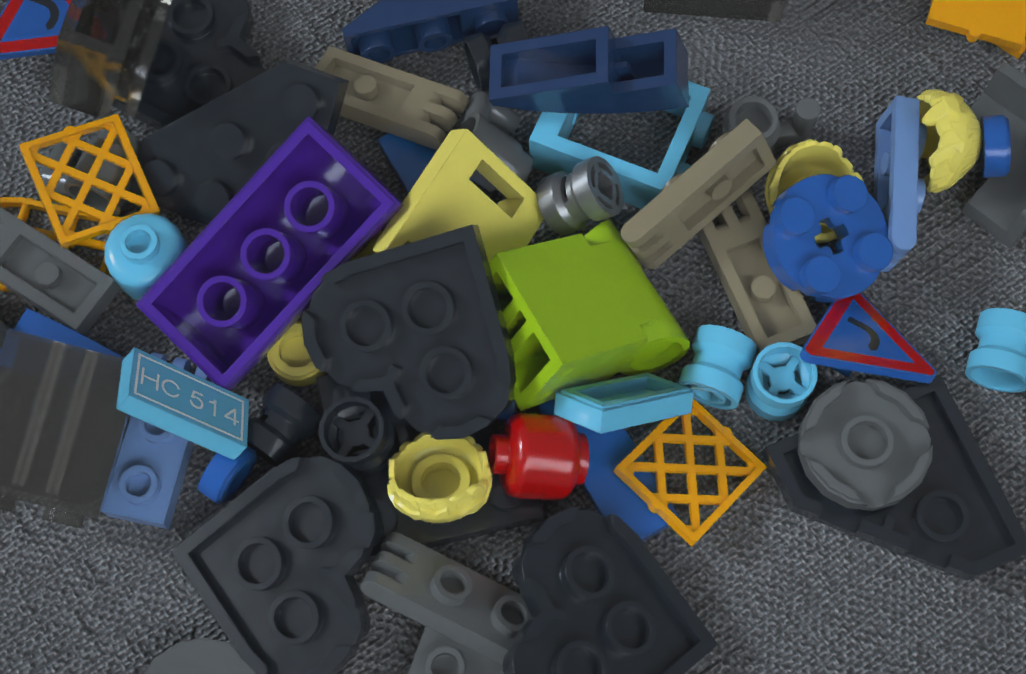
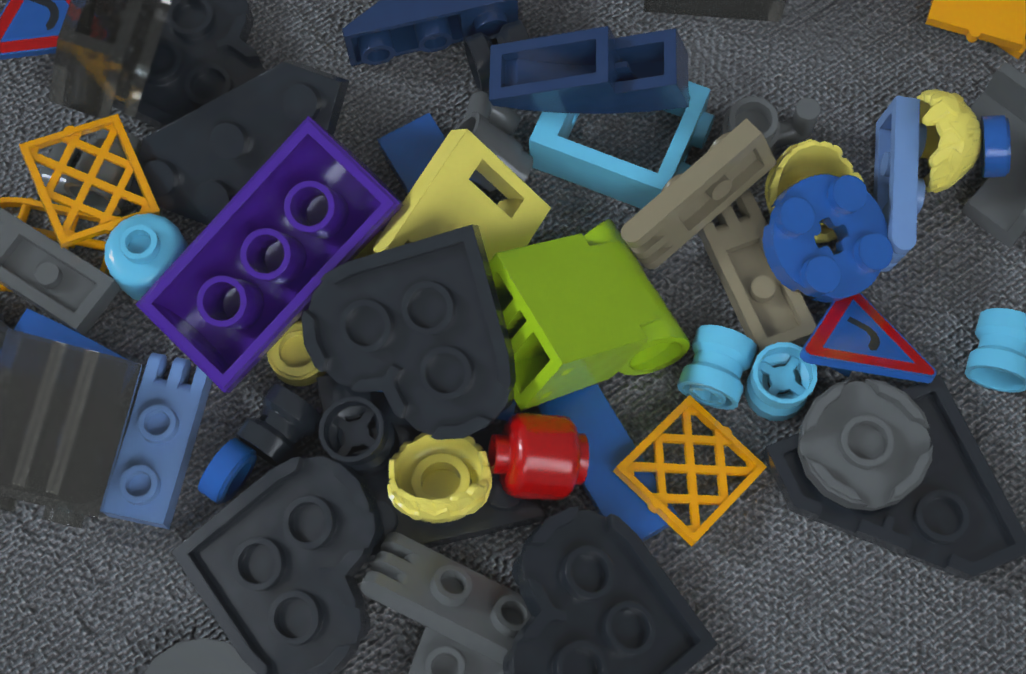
medium azure tile [116,347,249,460] -> none
dark tan hinge [315,46,469,150] -> none
flat silver wheel [536,156,624,235] -> none
medium azure tile [554,373,694,434] -> none

